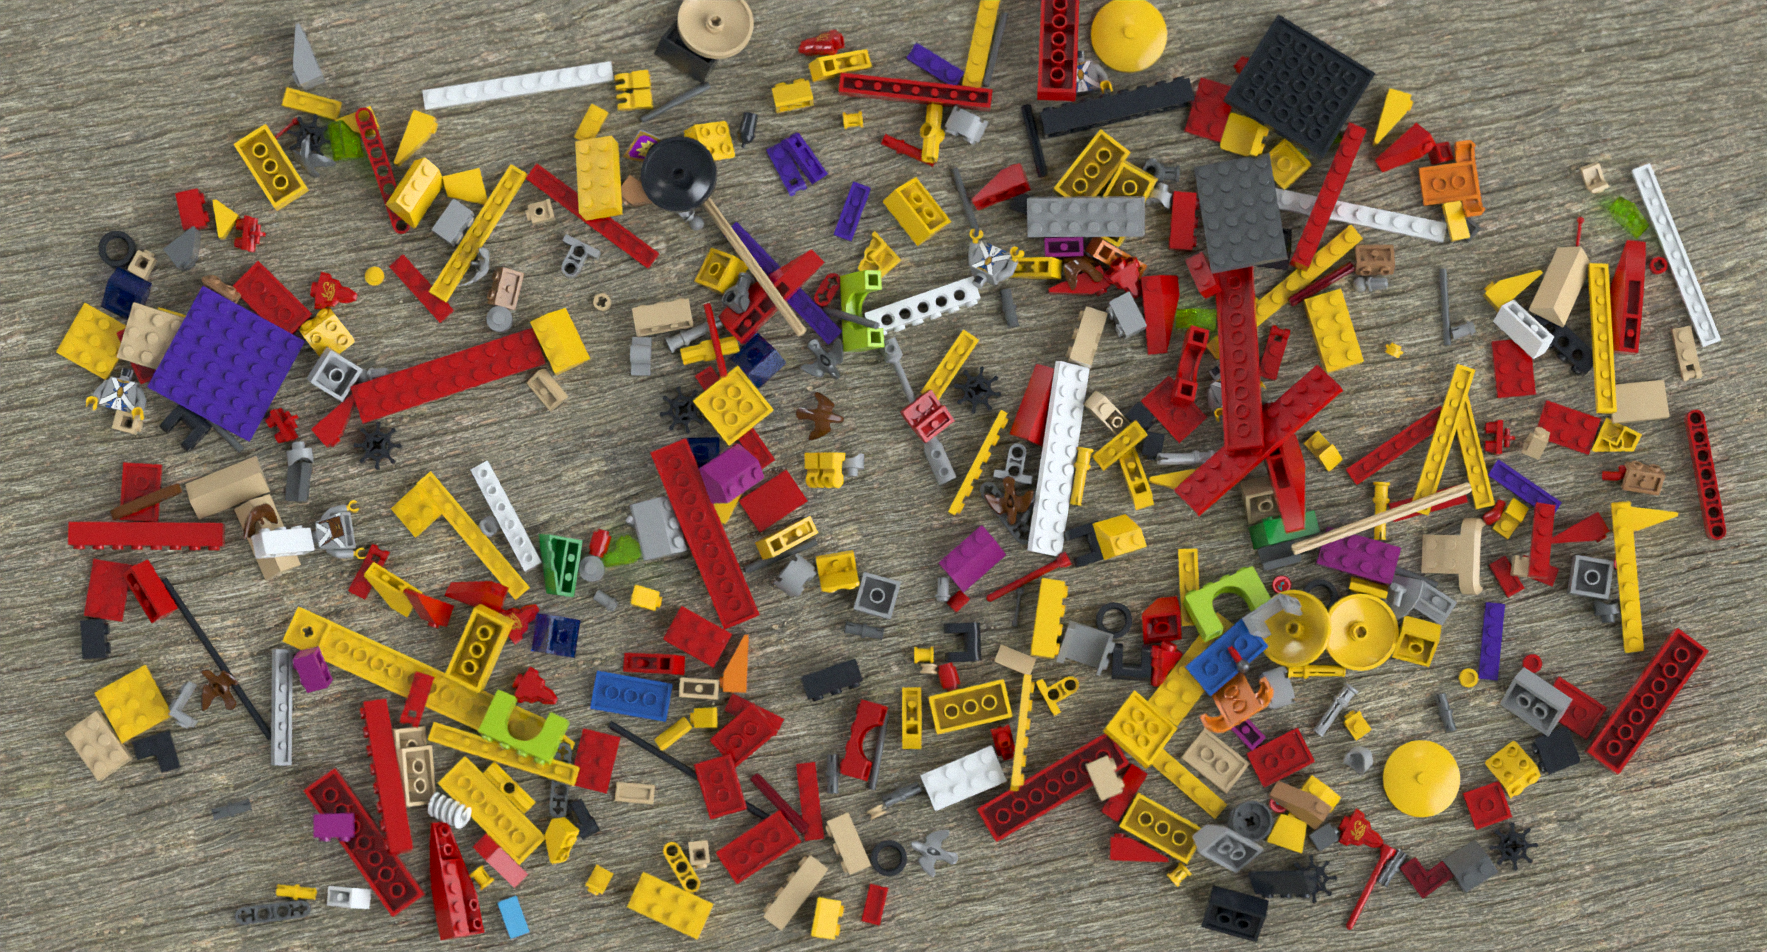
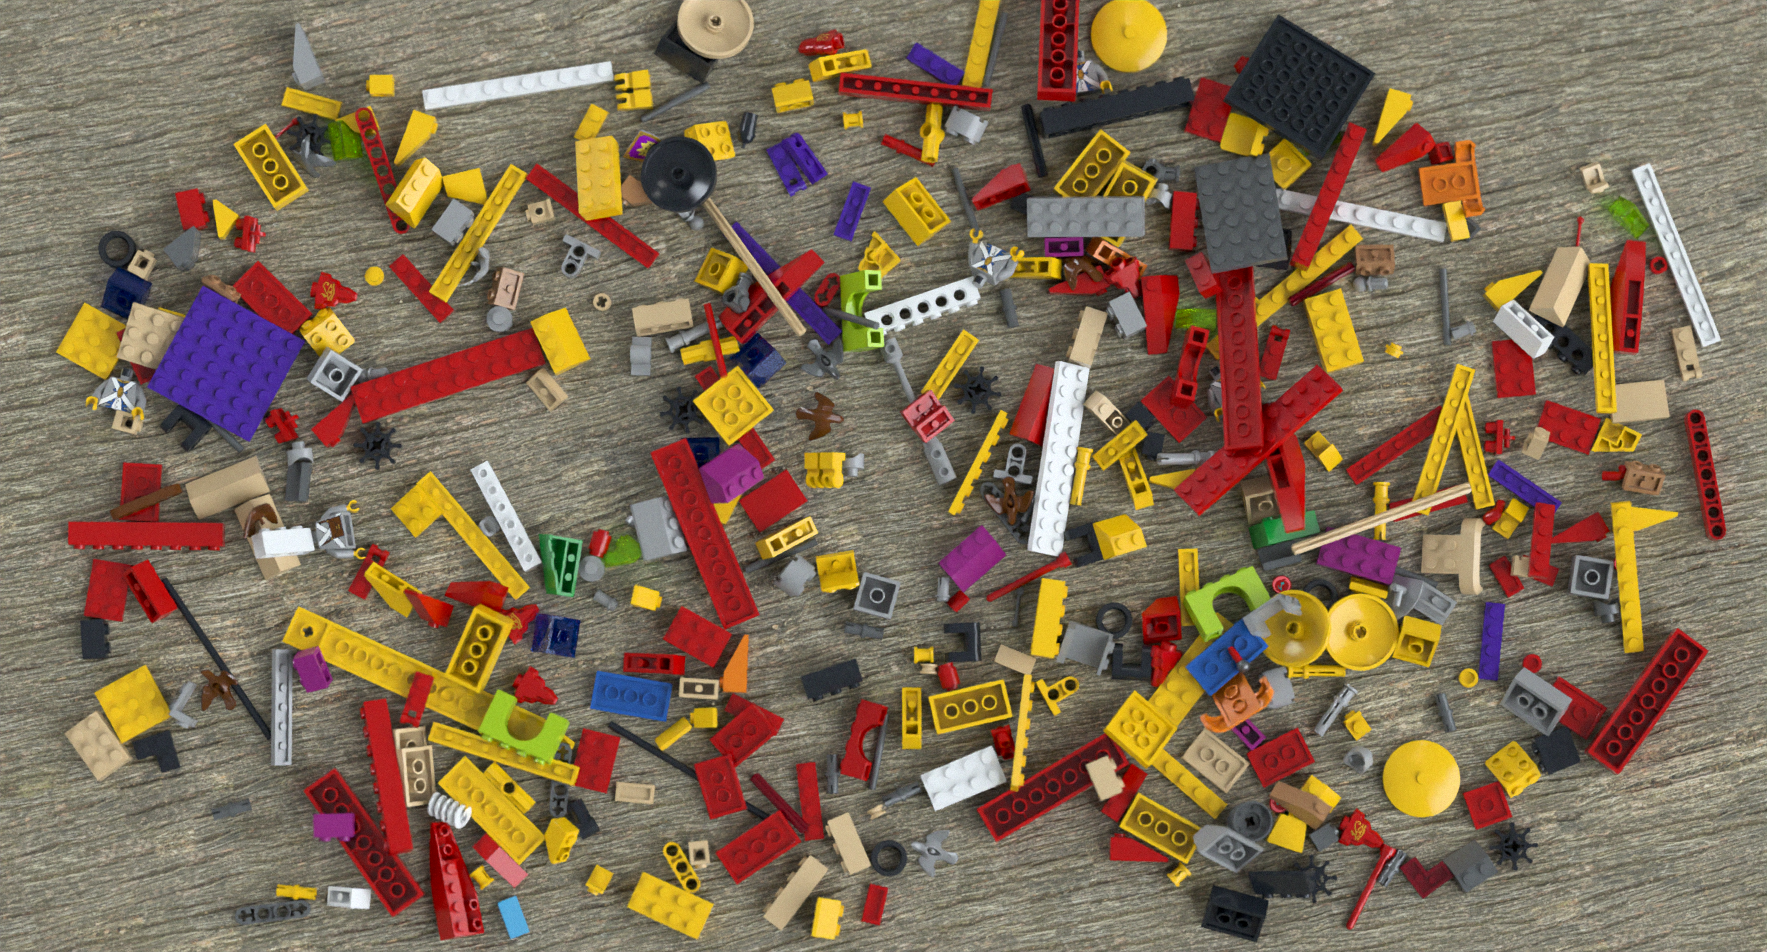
none -> yellow brick [366,75,394,97]

